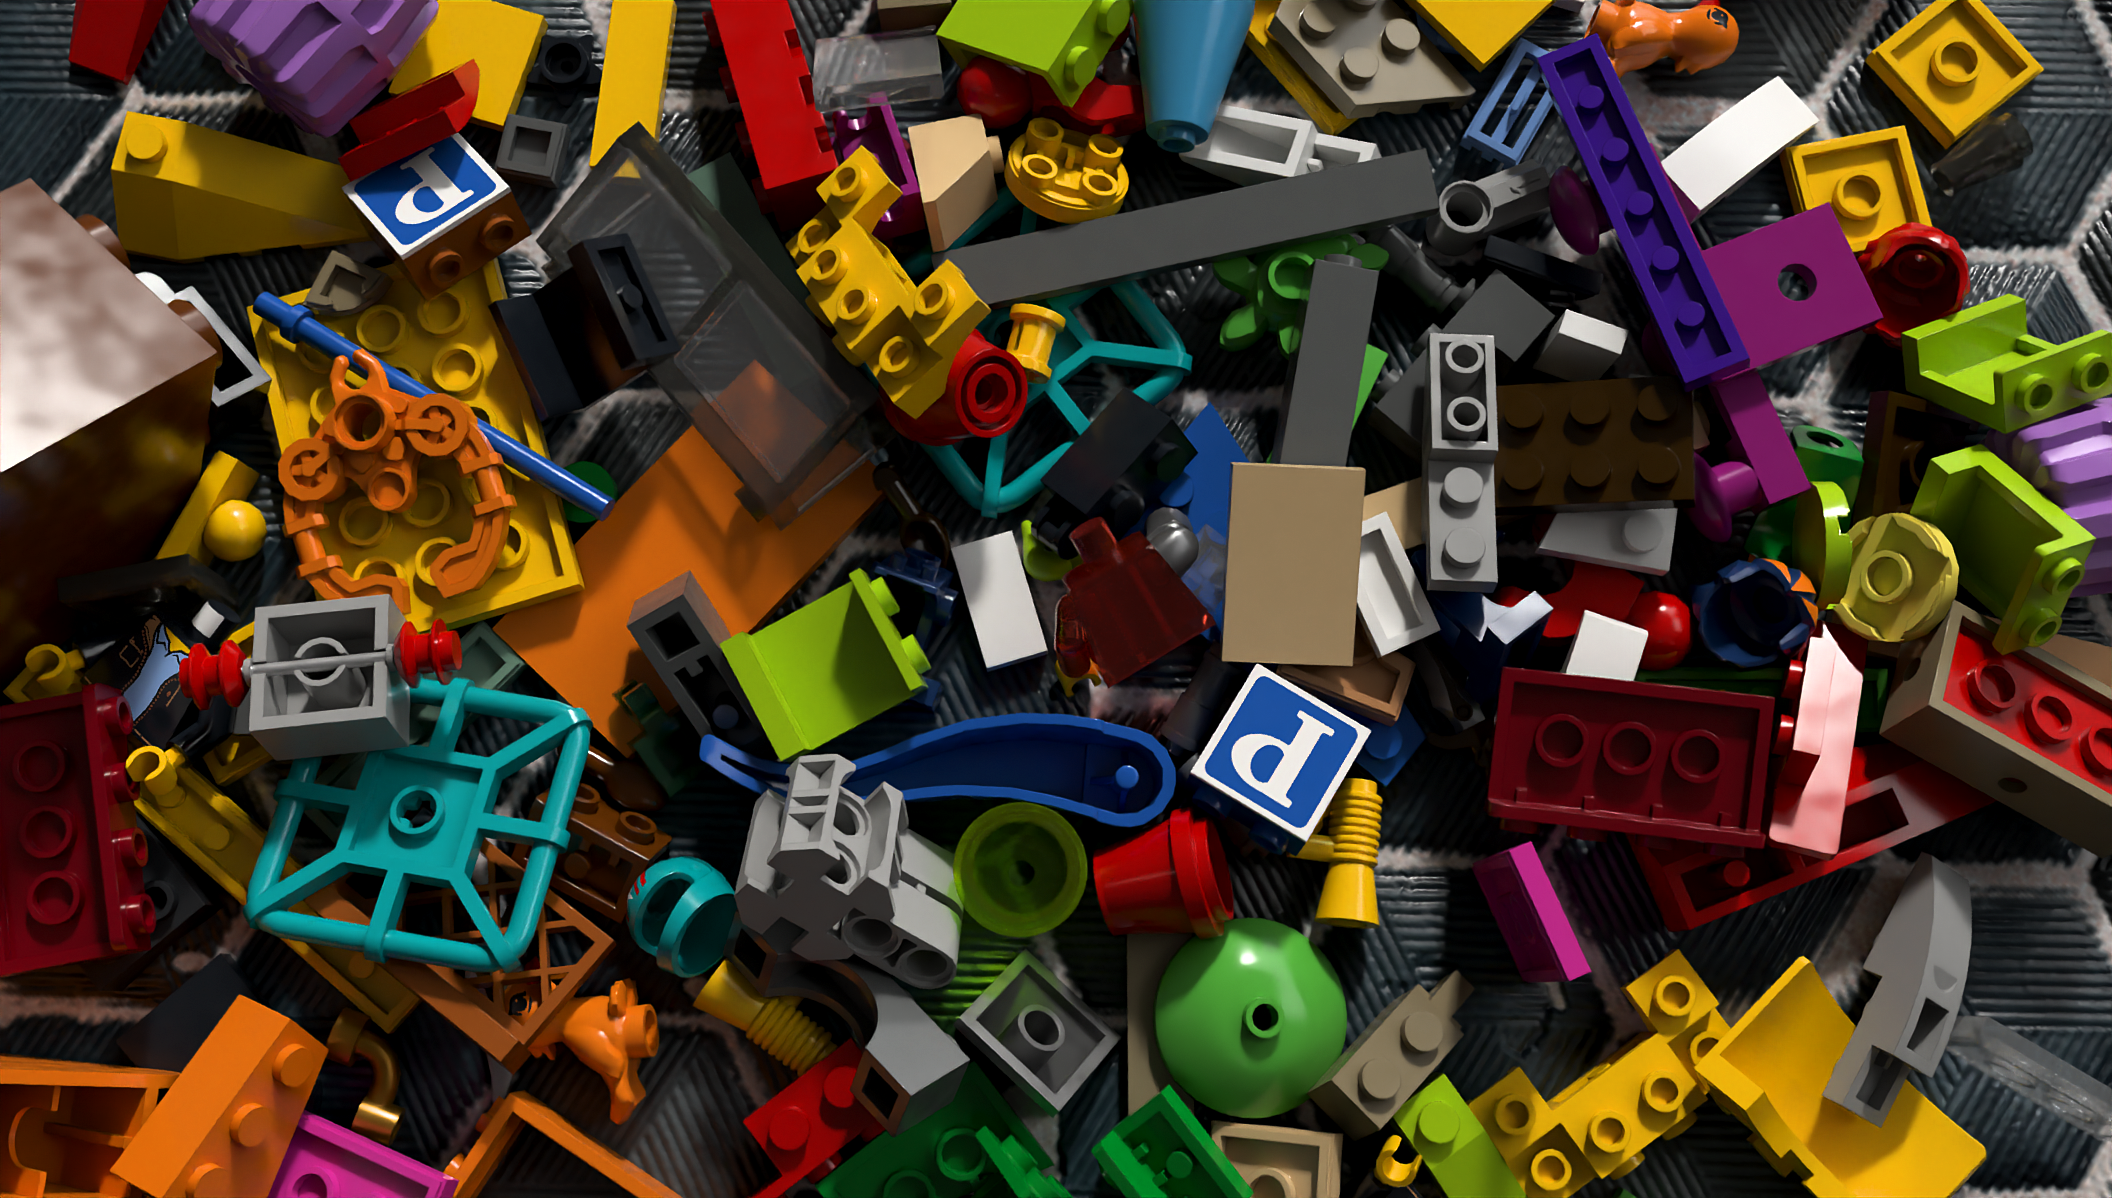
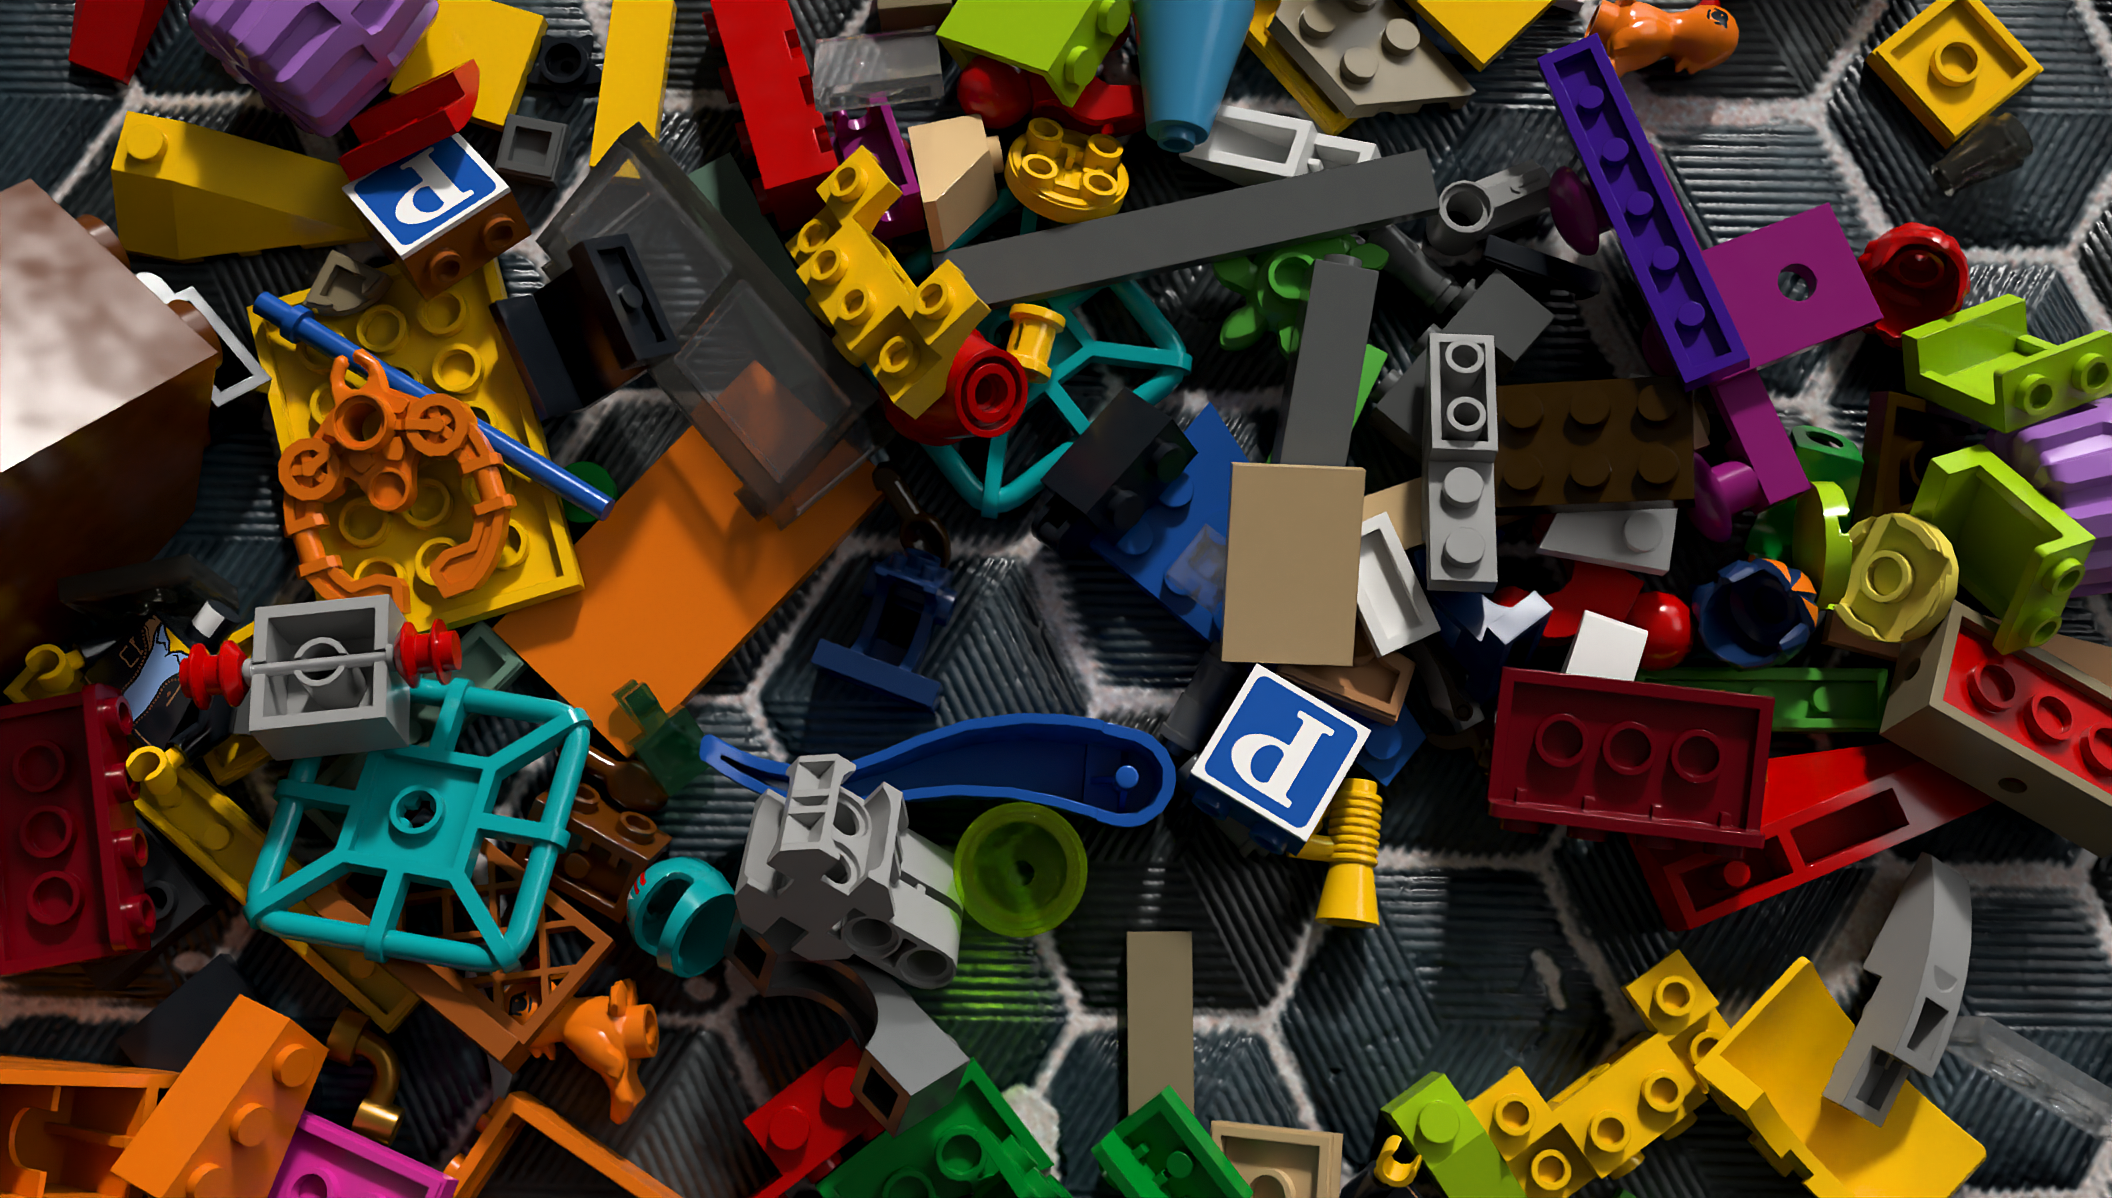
yellow tile [155,450,268,584] -> none
dark grey slope [626,570,779,784] -> none
yellow piece [692,958,838,1076] -> none
lime panel [719,568,931,763] -> none
white tile [951,531,1048,672] -> none
flat silver slope [953,948,1121,1118] -> none
lime animal [1021,520,1097,582] -> none
clear red torso [1054,507,1216,697] -> none
red piece [1093,805,1234,940] -> none
bright green dish [1153,918,1347,1118] -> none
dark tan hinge [1307,970,1475,1142] -> none
medium blue tile [1459,37,1553,170] -> none
dark pink tile [1471,841,1592,983] -> none
white tile [1532,309,1629,382] -> none
white slope [1661,76,1820,225] -> none
bracket [1766,620,1869,861] -> none
yellow tile [1779,125,1932,260] -> none

